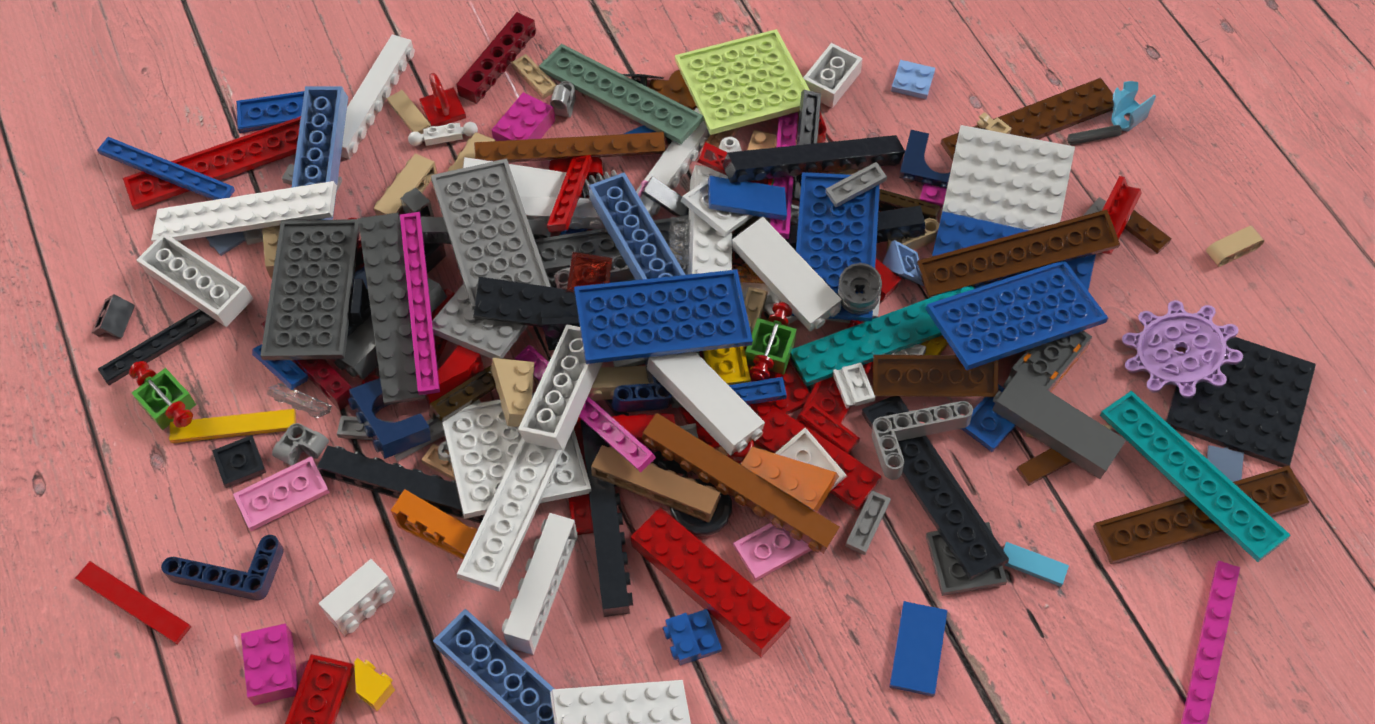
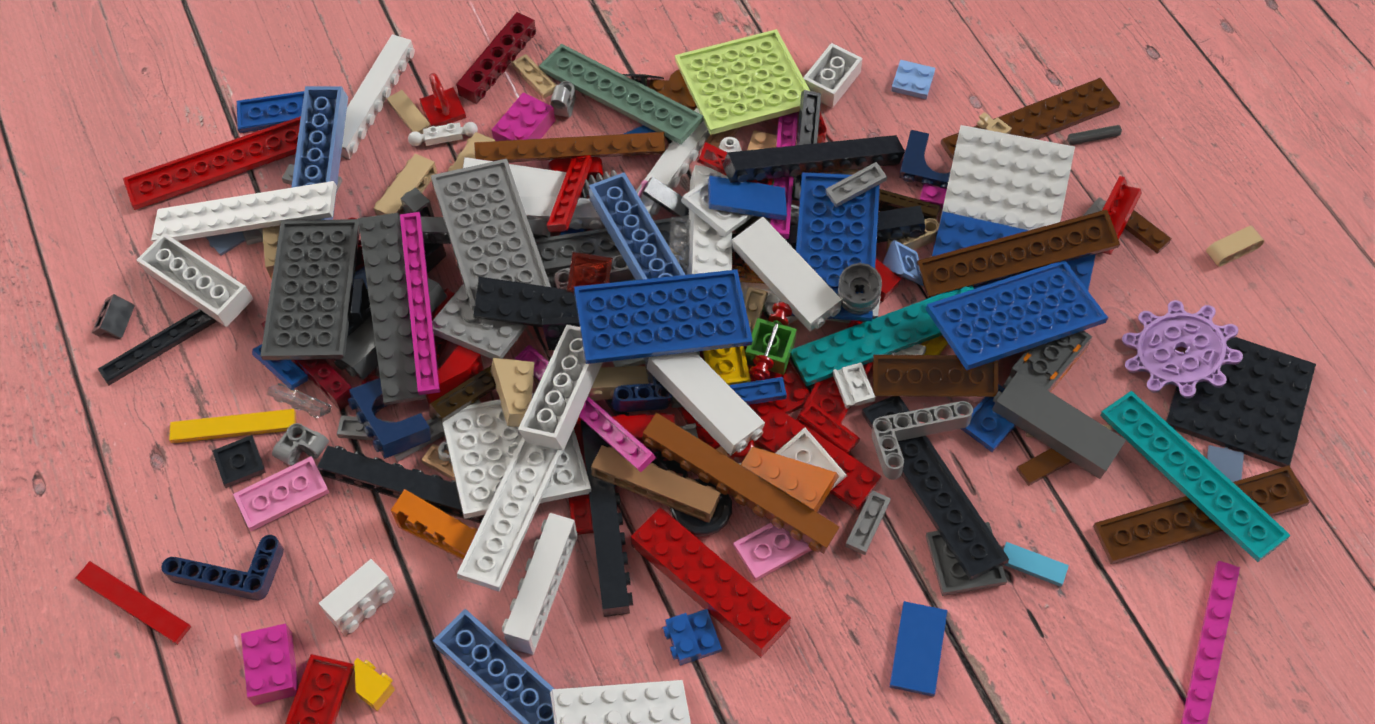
blue tile [97,137,235,200] -> none
bright green brick [129,361,196,430] -> none
medium azure piece [1111,81,1156,132] -> none

